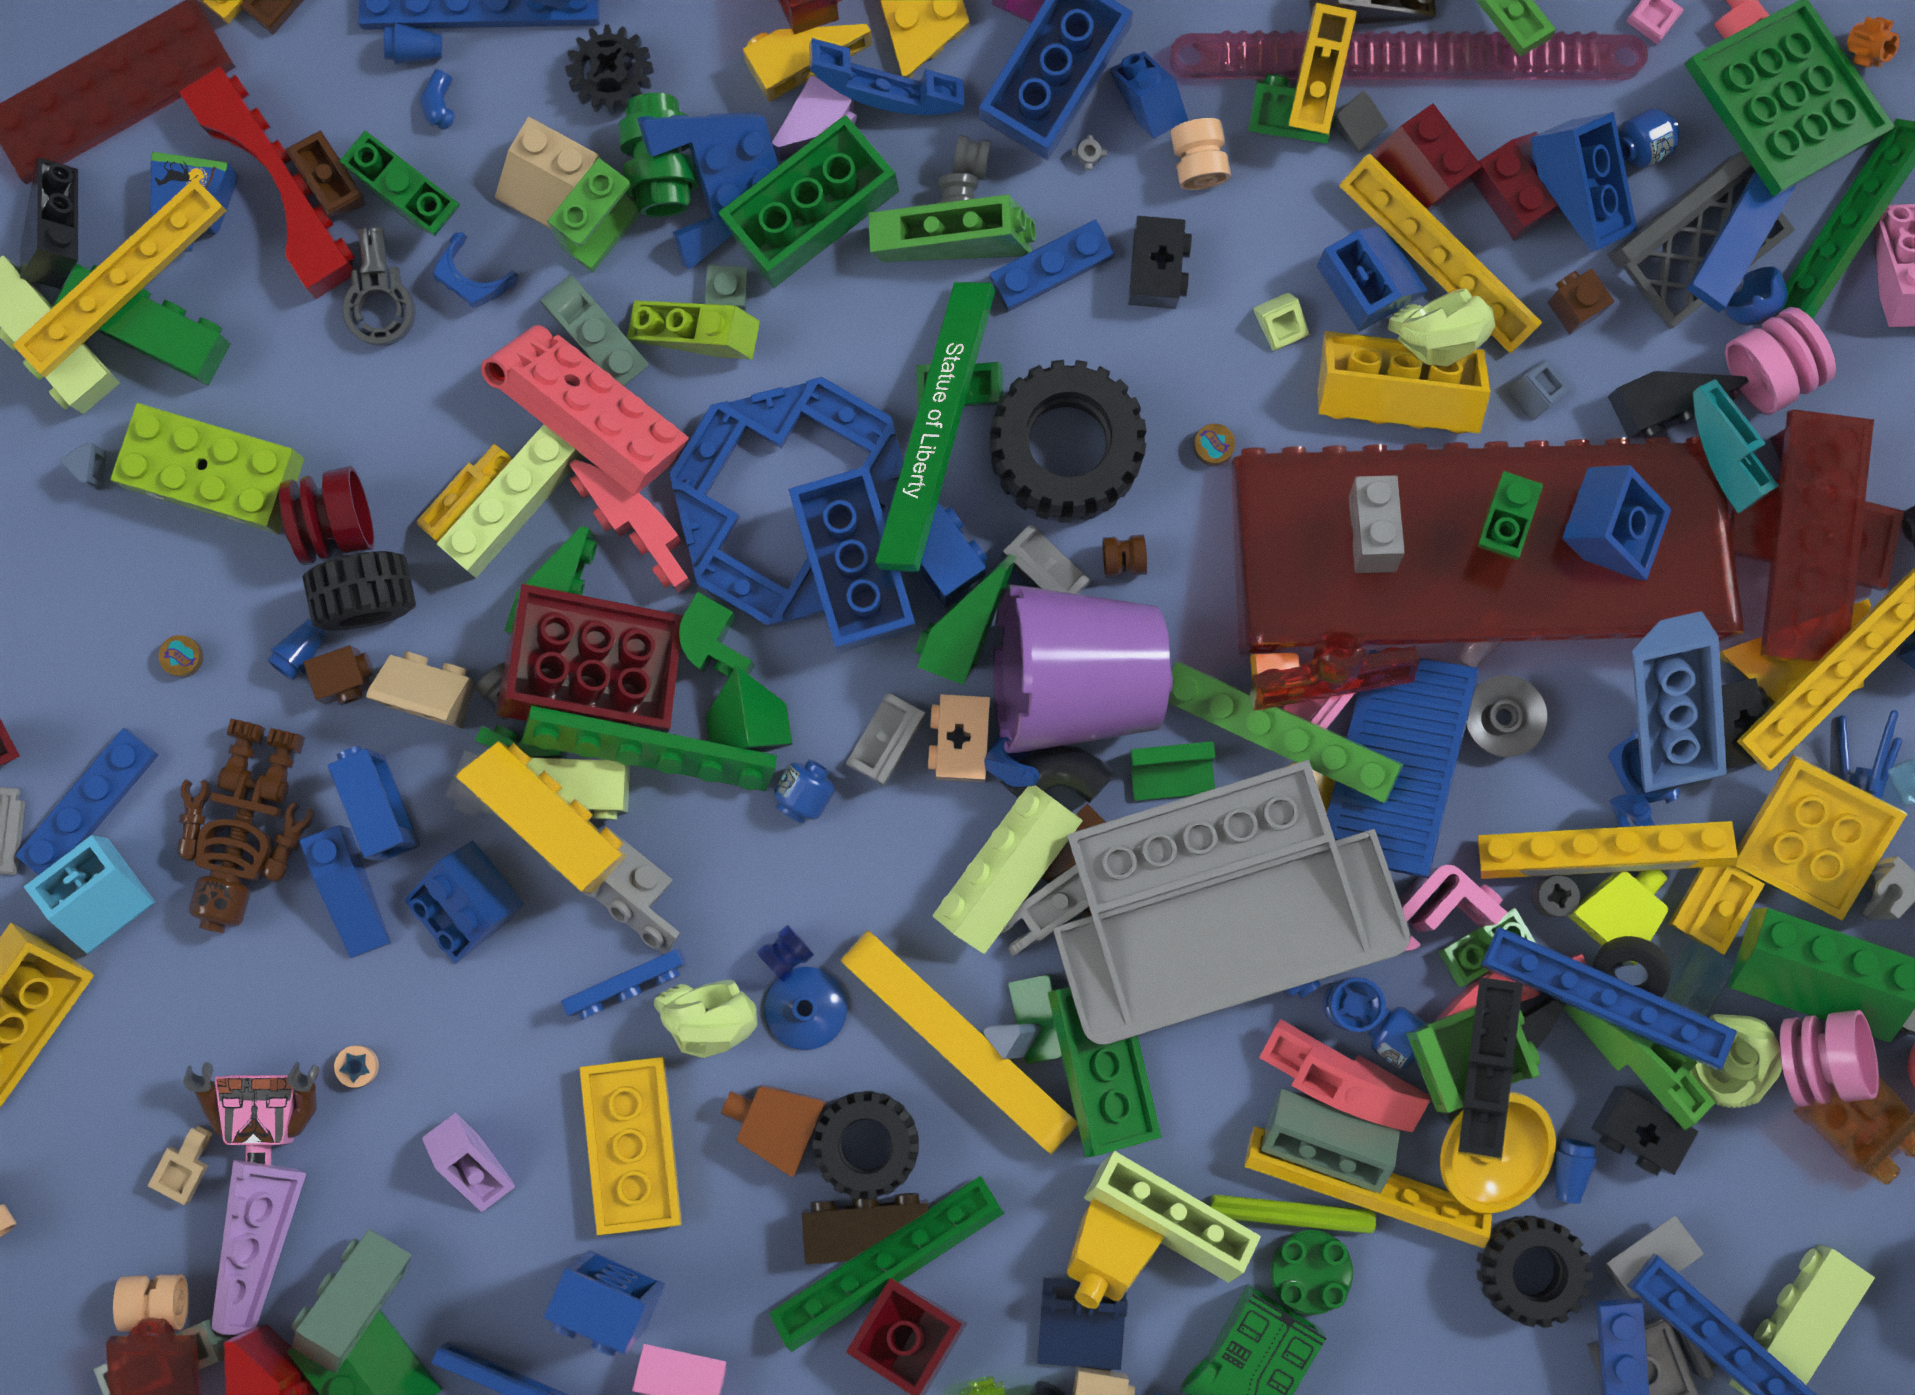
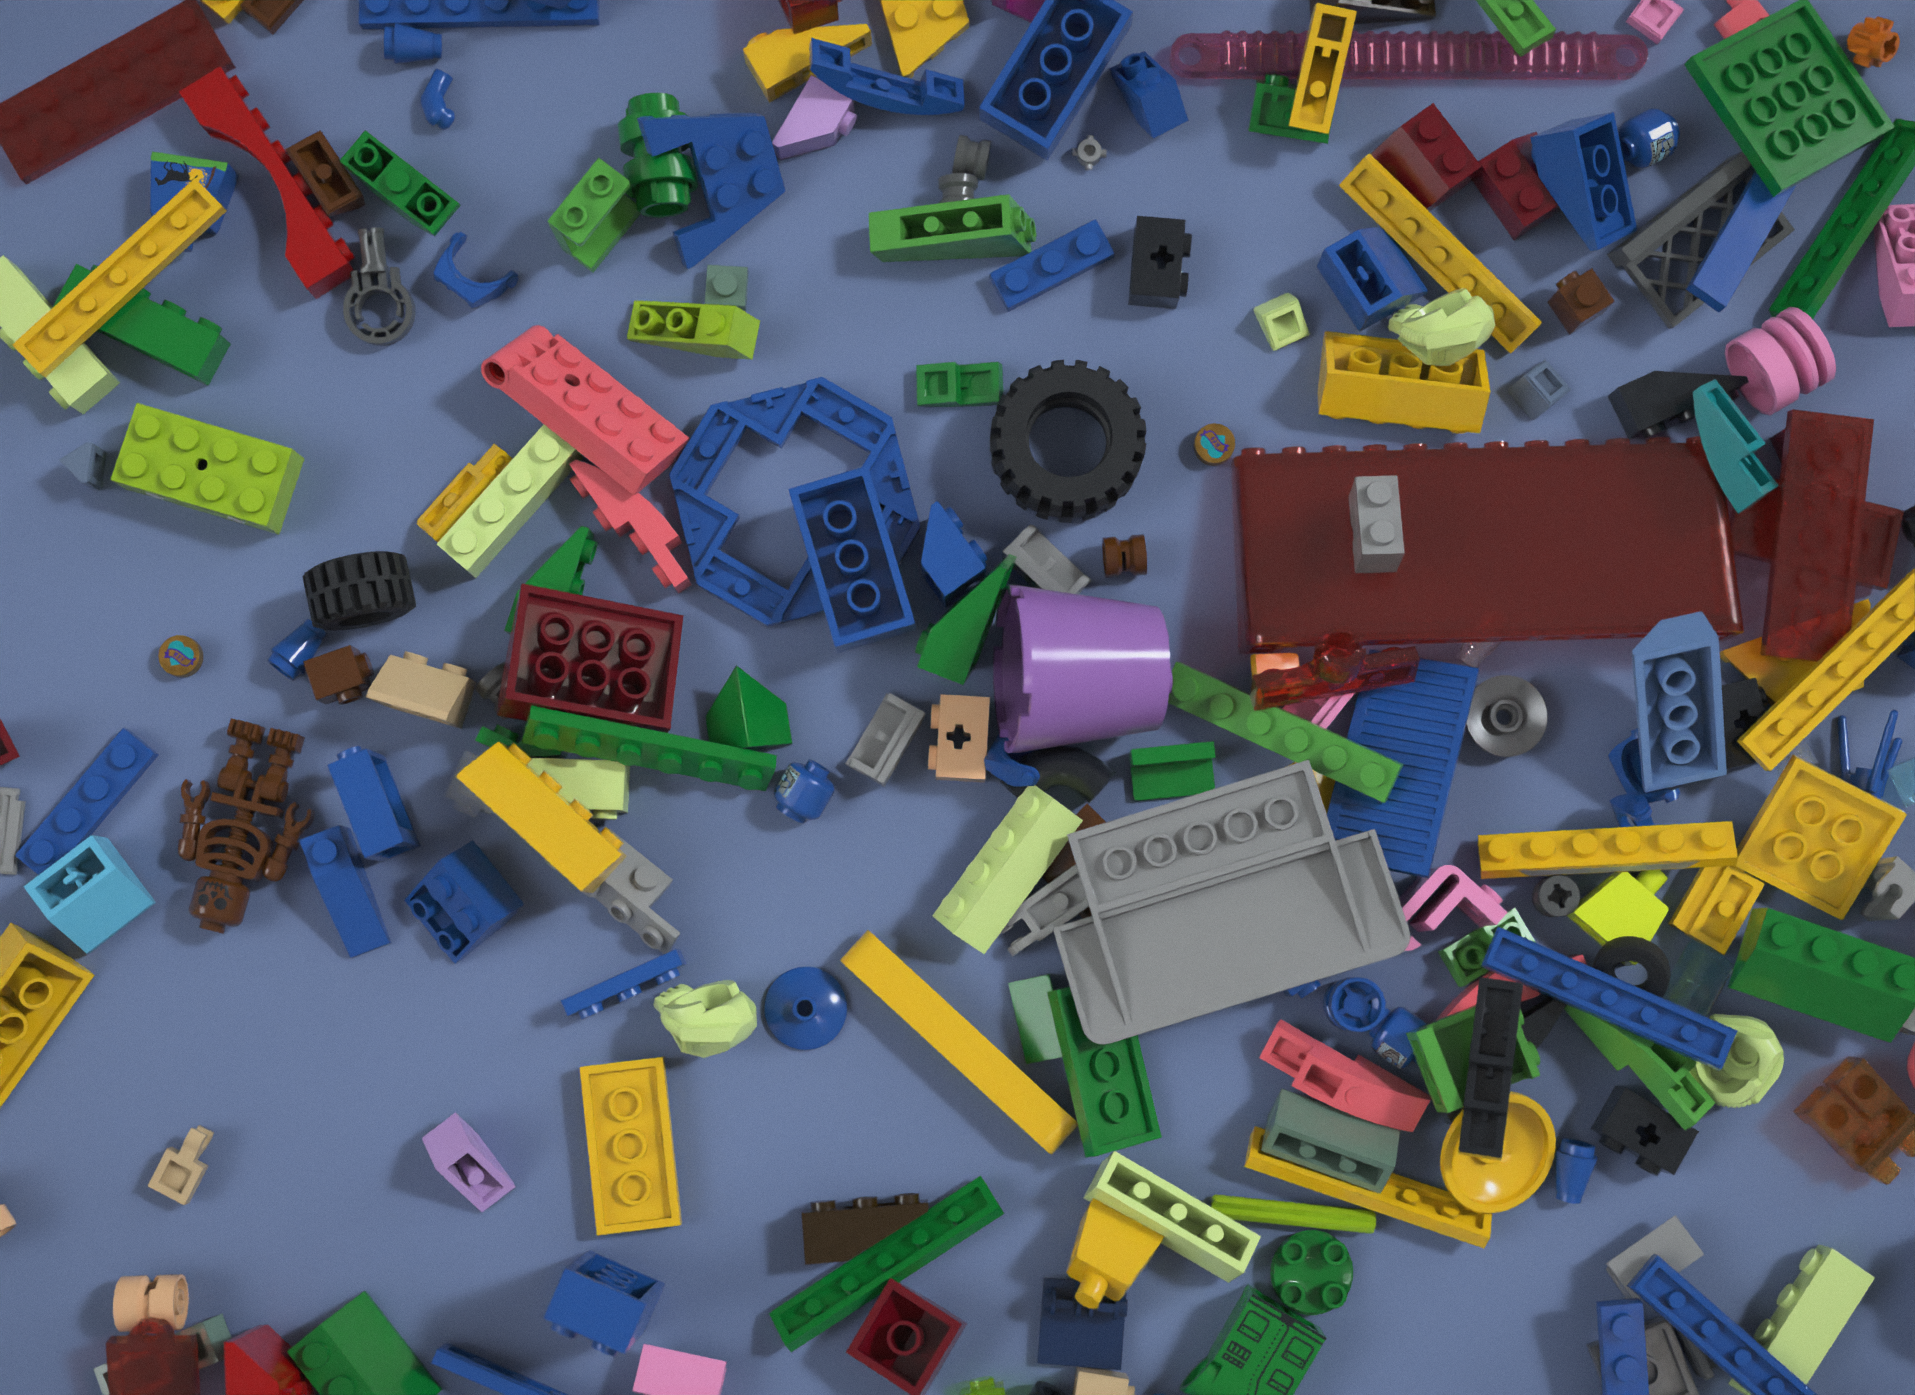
black slope [20,157,78,289] -> none
torso [184,1062,320,1165] -> none
lavender wing [211,1160,307,1335] -> none
dark red wheel [279,466,374,566] -> none
sand green brick [291,1229,412,1374] -> none
light nougat tile [334,1045,379,1088] -> none
tan slope [495,116,600,230] -> none
sand green plate [540,274,649,386] -> none
black gear [565,24,654,115] -> none
green brick [679,592,755,678] -> none
green slope [718,114,899,288] -> none
dark orange torso [721,1084,827,1177] -> none
clear blue wheel [757,924,814,983] -> none
black tyre [813,1091,919,1200] -> none
green tile [875,282,995,572] -> none
sand blue slope [984,1023,1041,1060] -> none
light nougat wheel [1170,118,1231,190] -> none
dark grey slope [1331,90,1388,153] -> none
black tyre [1476,1215,1593,1328] -> none
green slope [1477,471,1544,560] -> none
blue slope [1562,465,1672,581] -> none
blue hair [1724,266,1788,325] -> none
bright pink wheel [1780,1010,1879,1107] -> none

